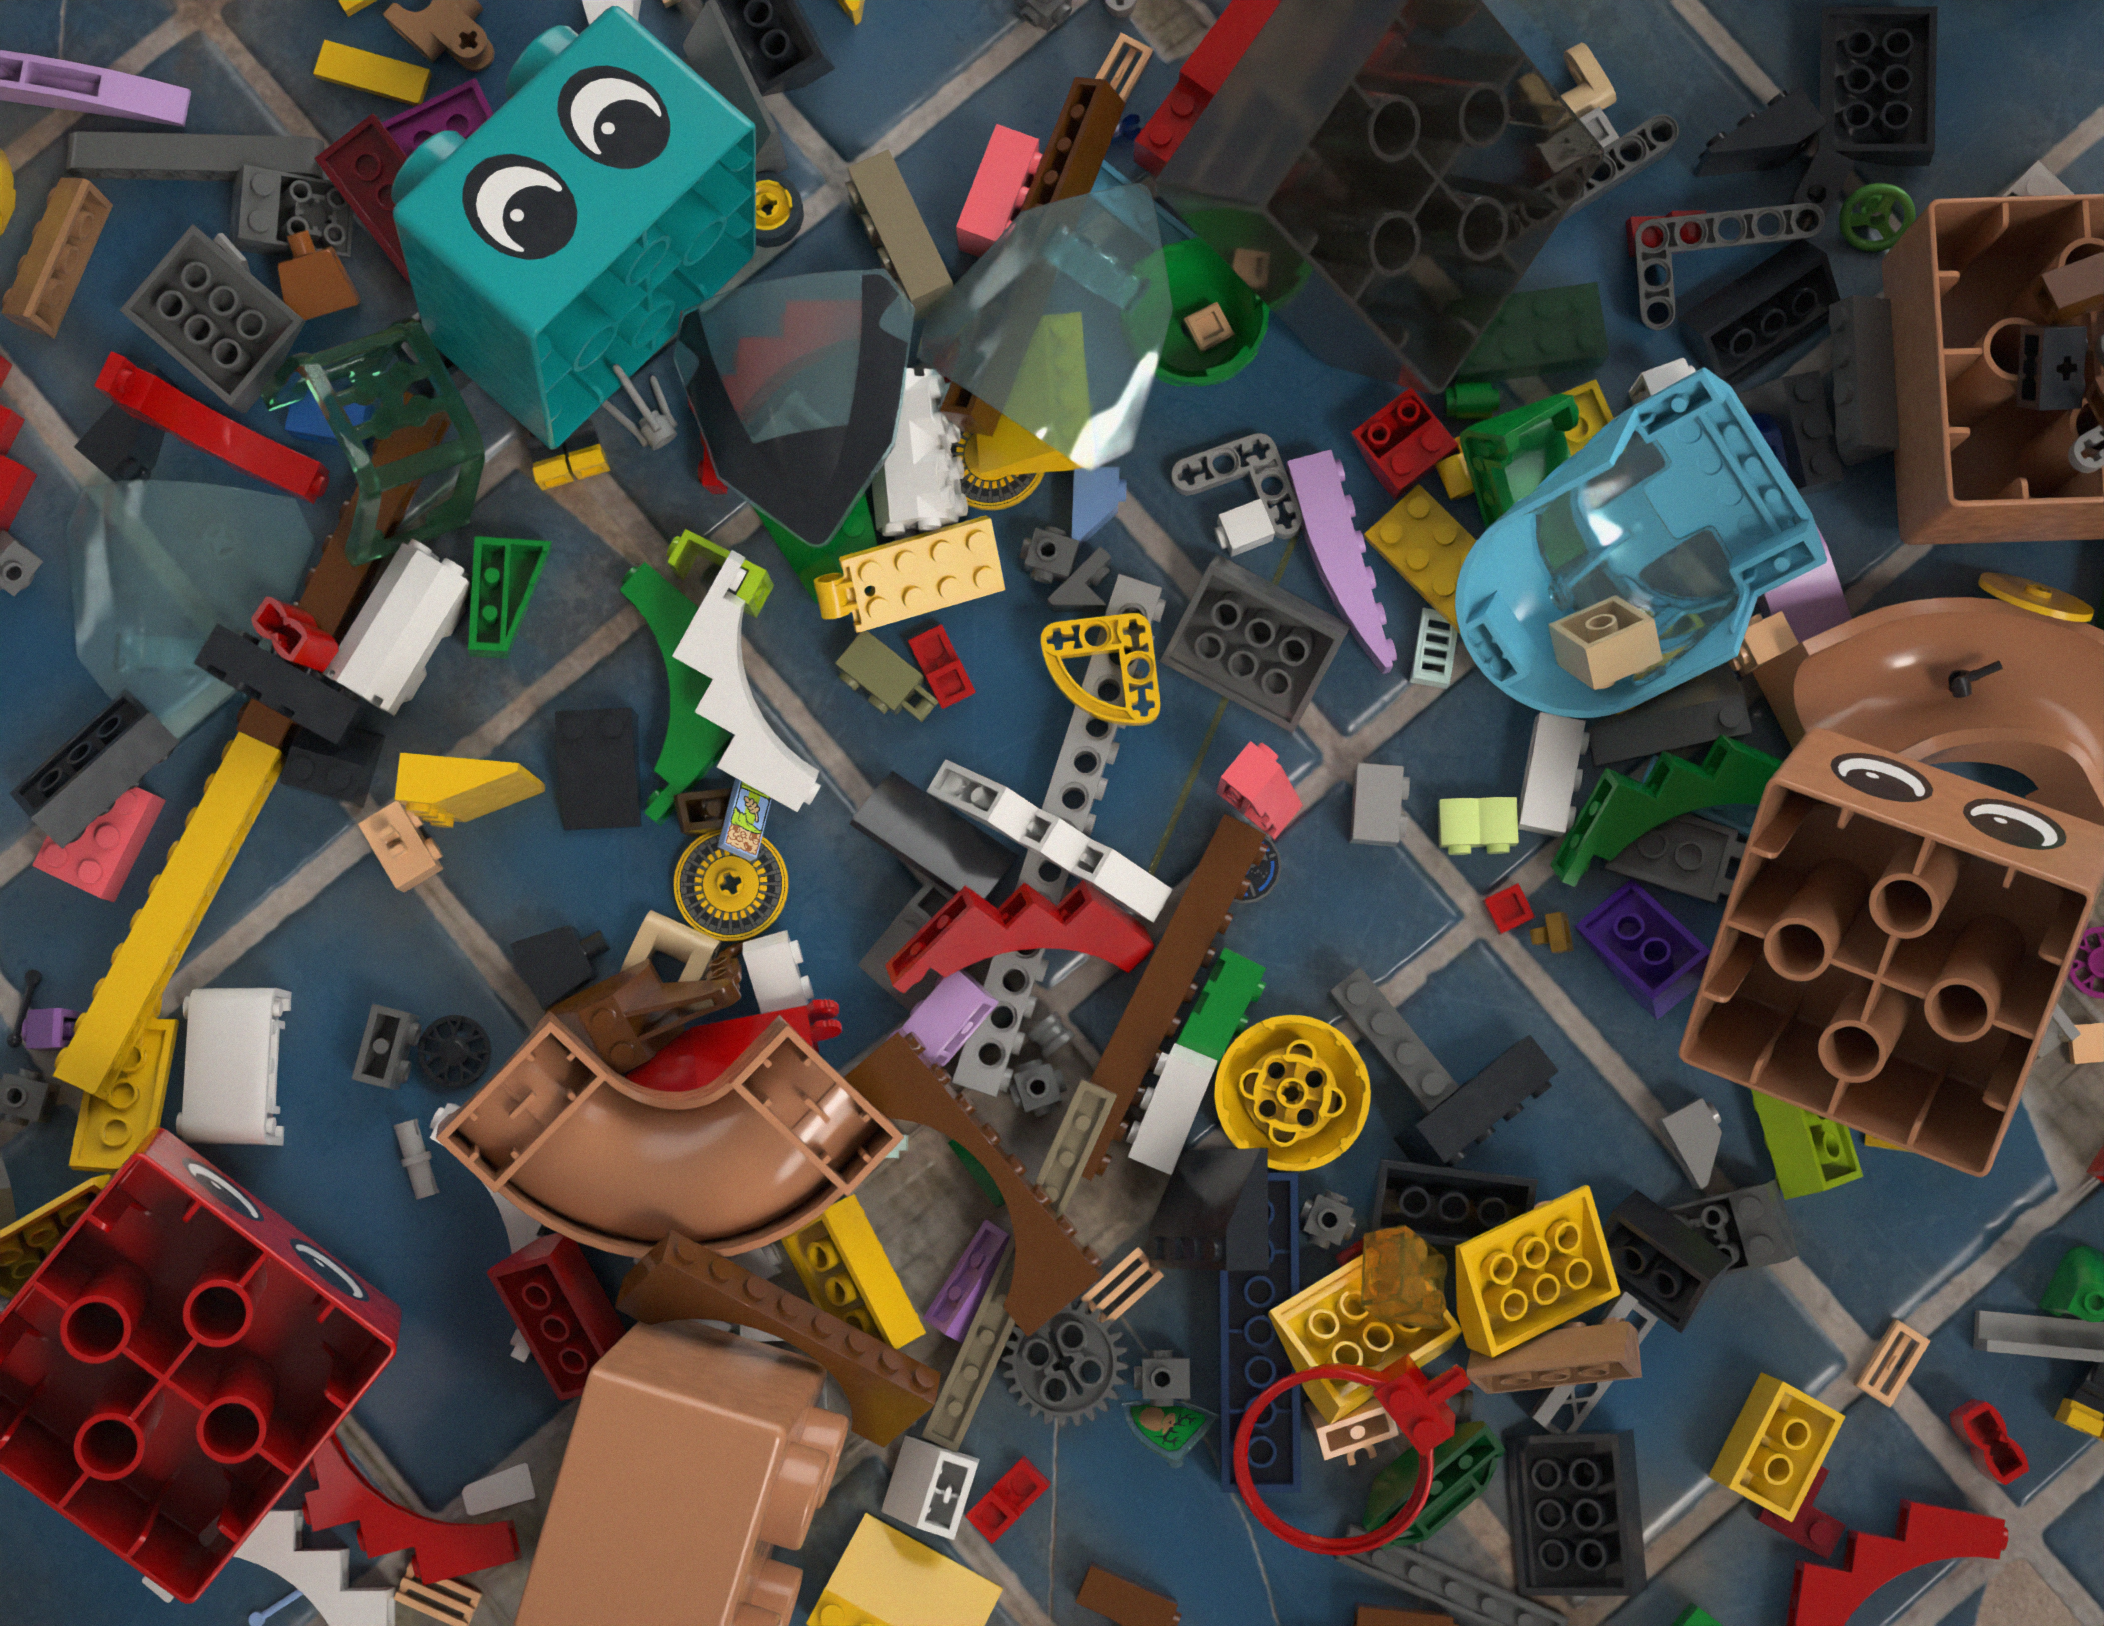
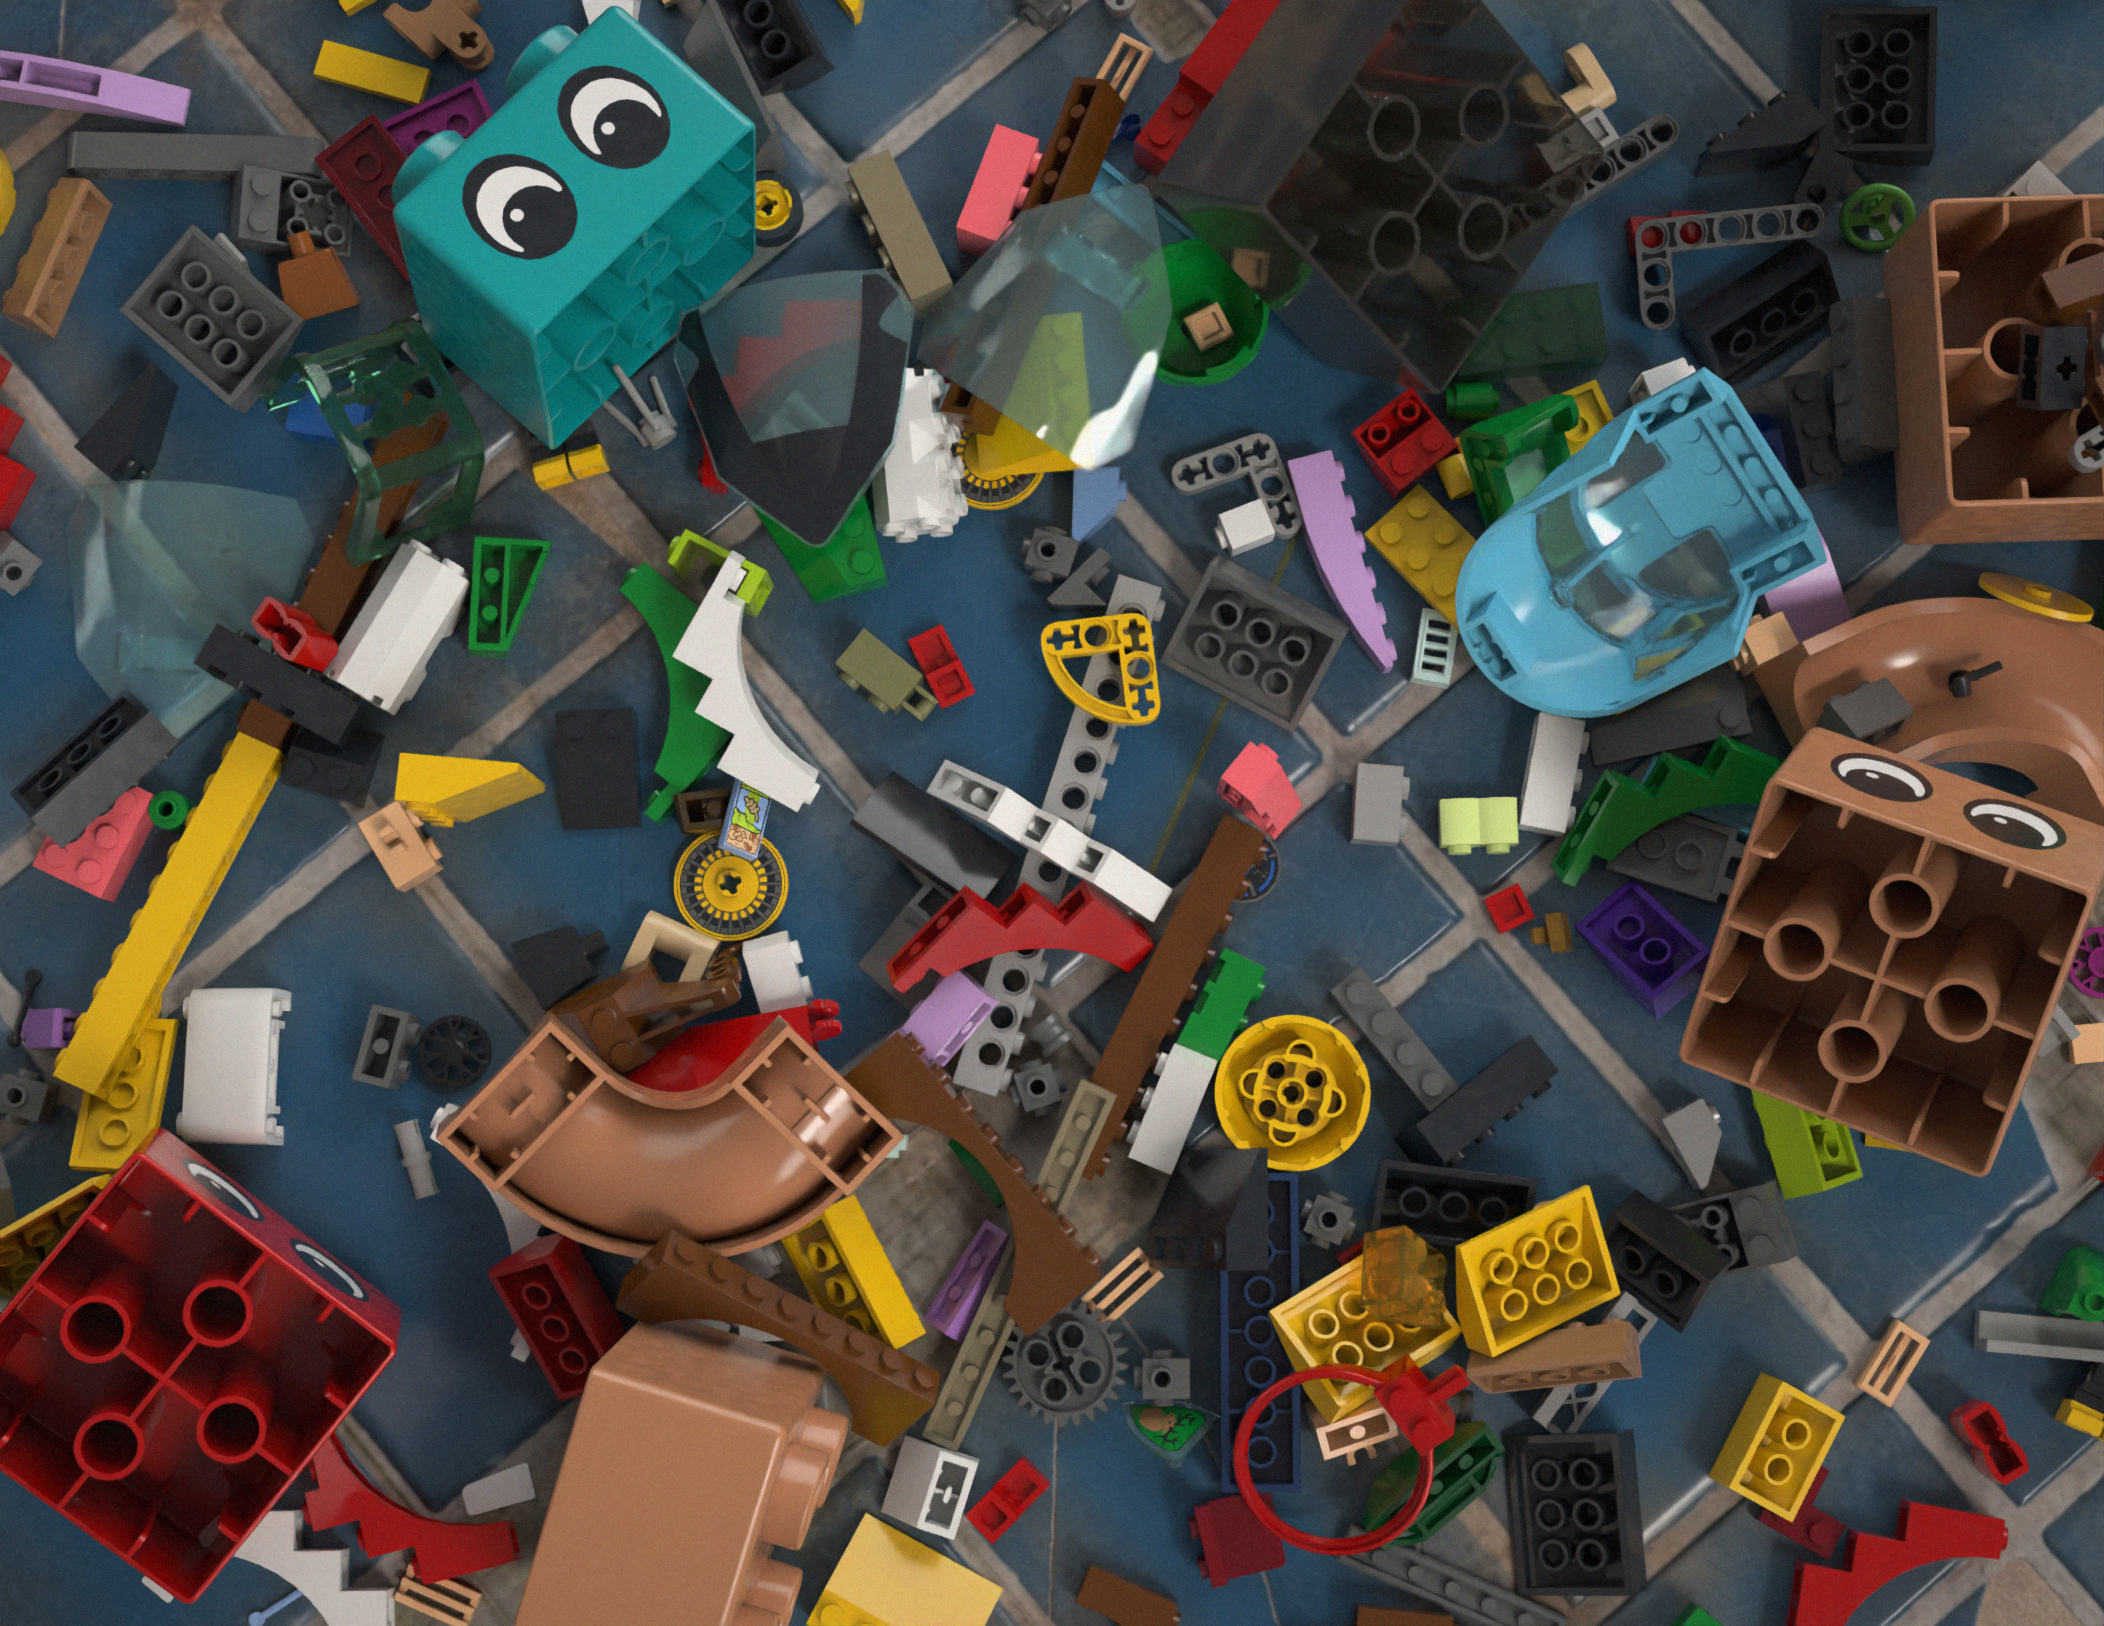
red arch [94,351,330,505] -> none
yellow hinge [813,515,1005,633] -> none
tan brick [1548,595,1663,690] -> none
none -> green brick [149,791,195,833]
none -> dark red bracket [1188,1493,1286,1588]
none -> dark grey brick [1815,677,1915,746]

